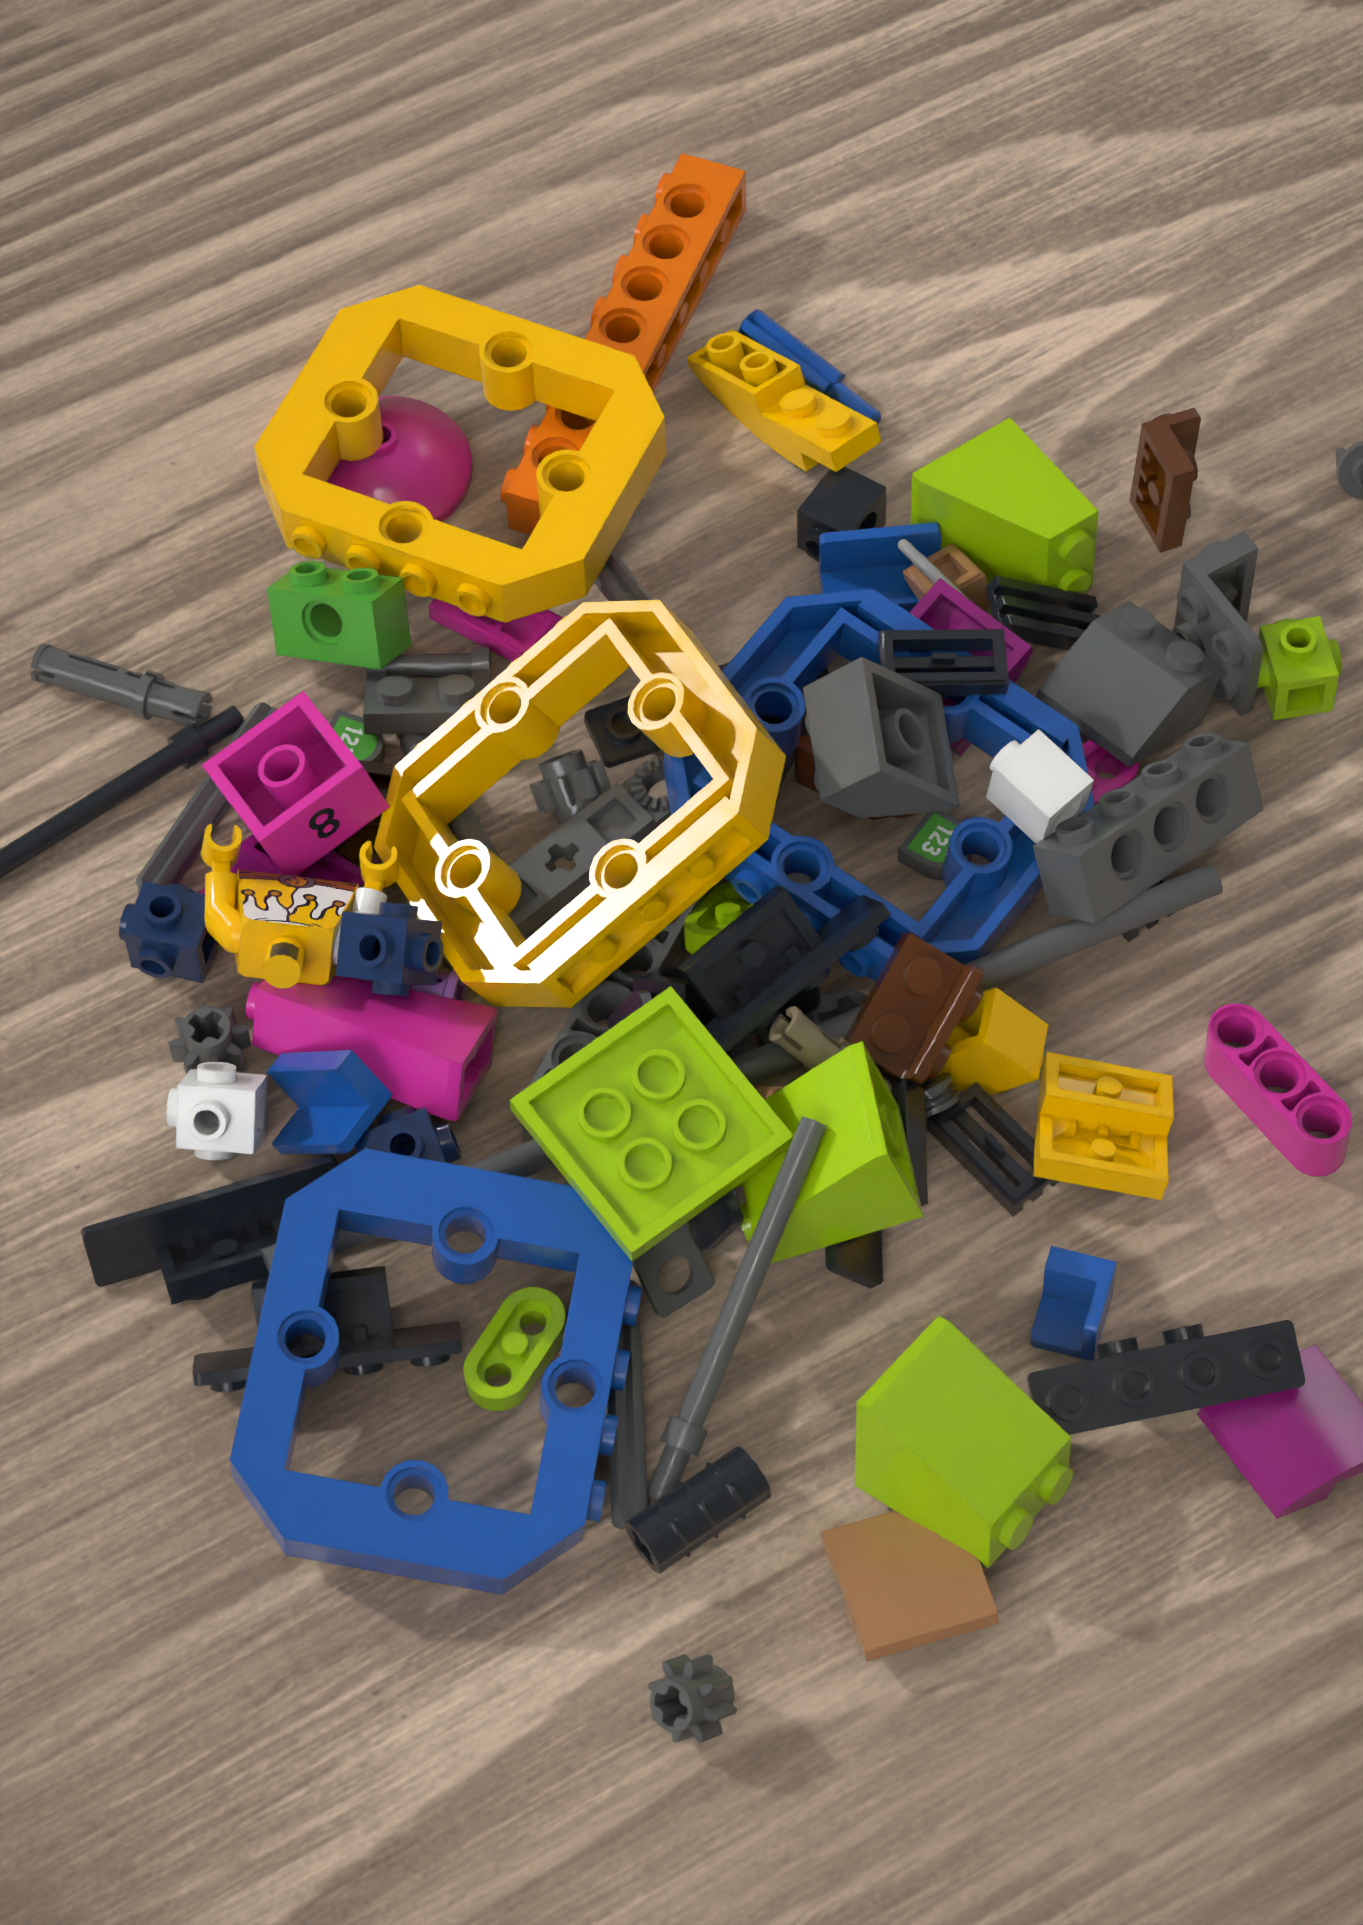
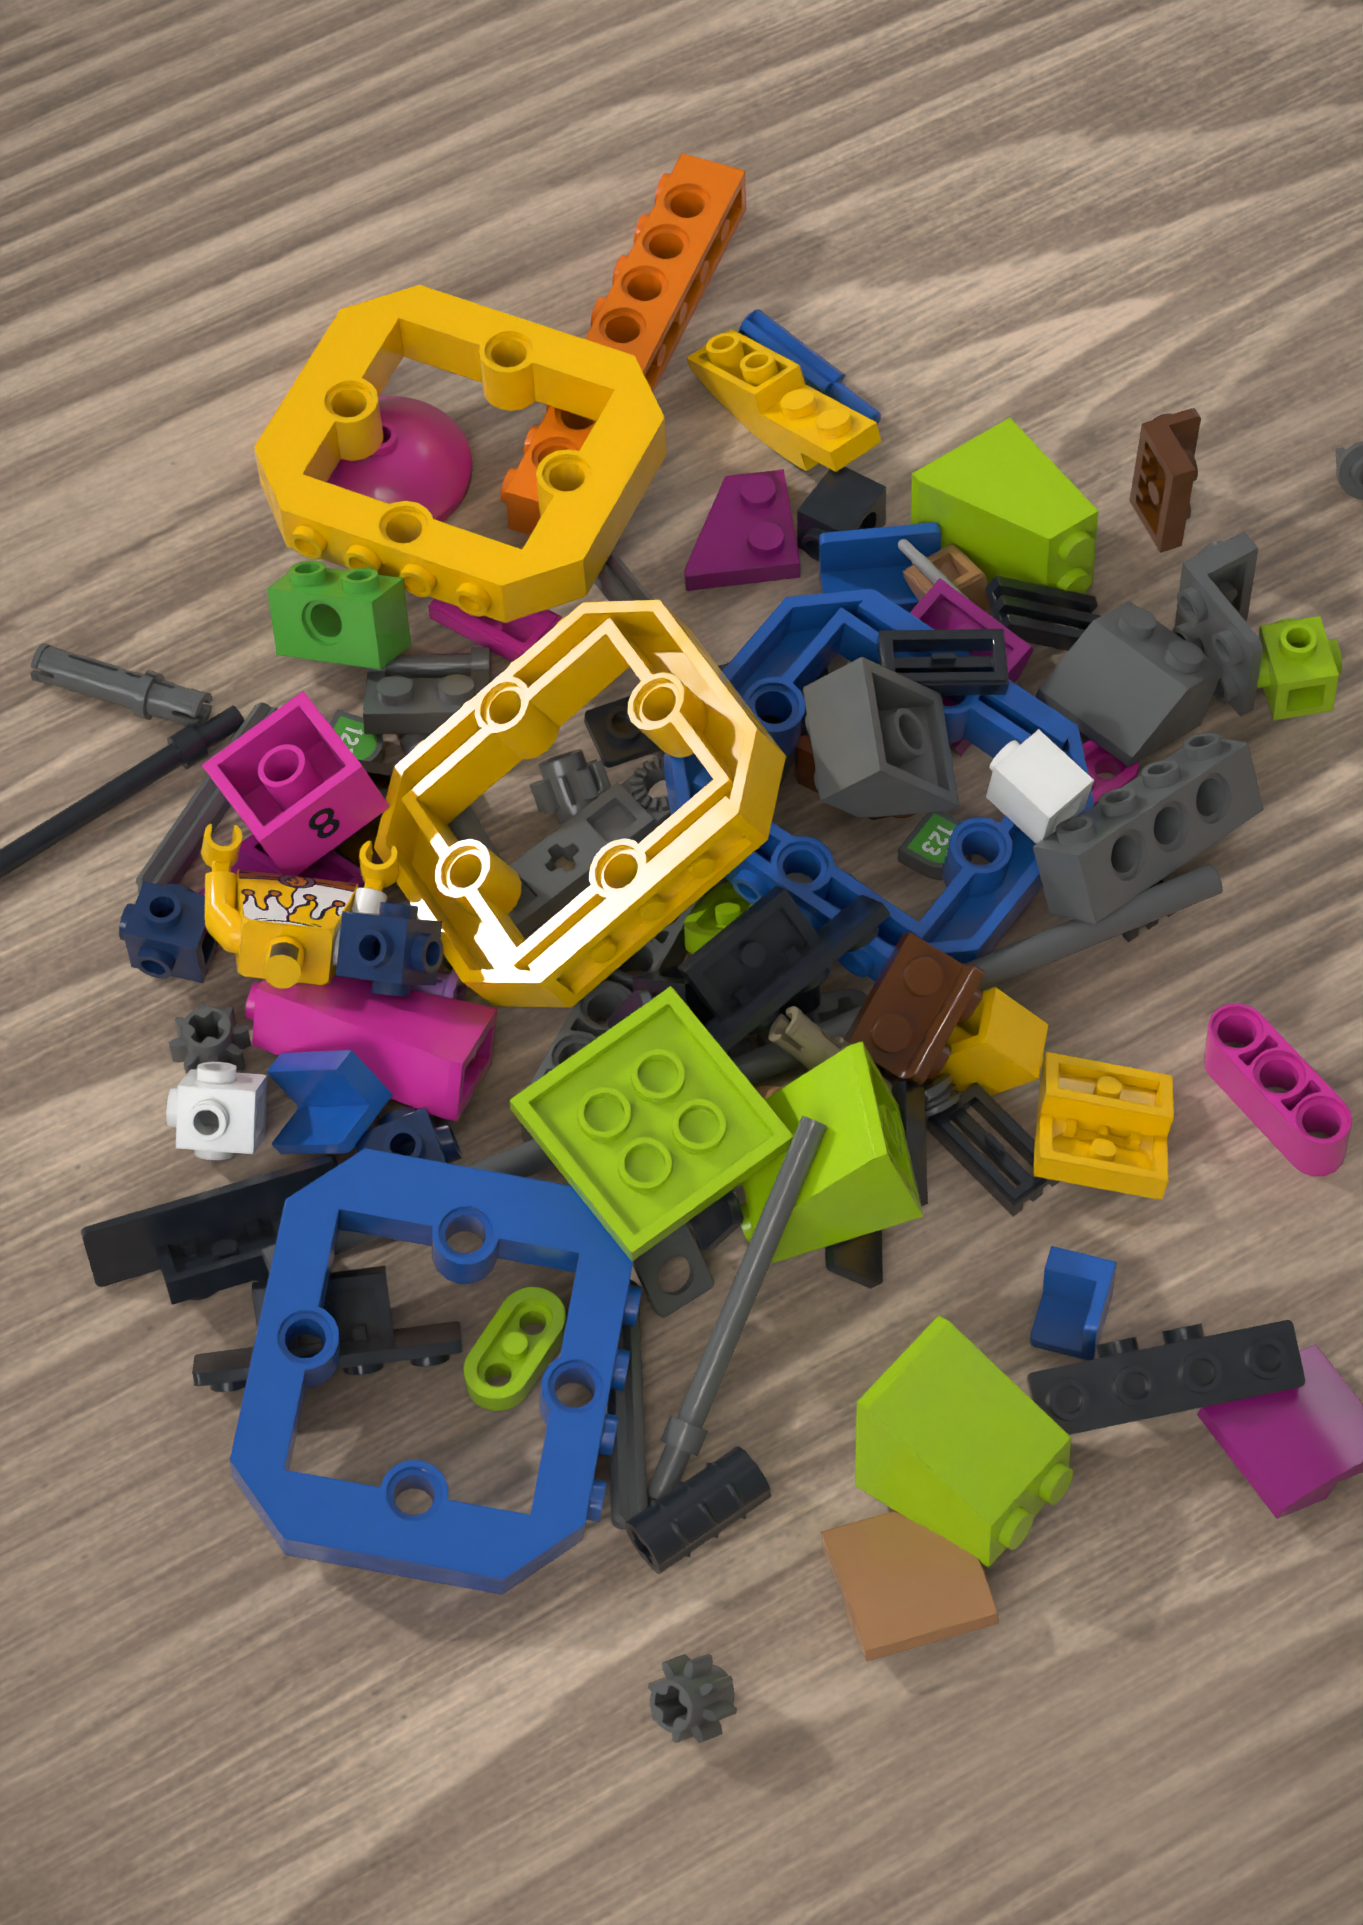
none -> magenta wing [684,469,800,591]

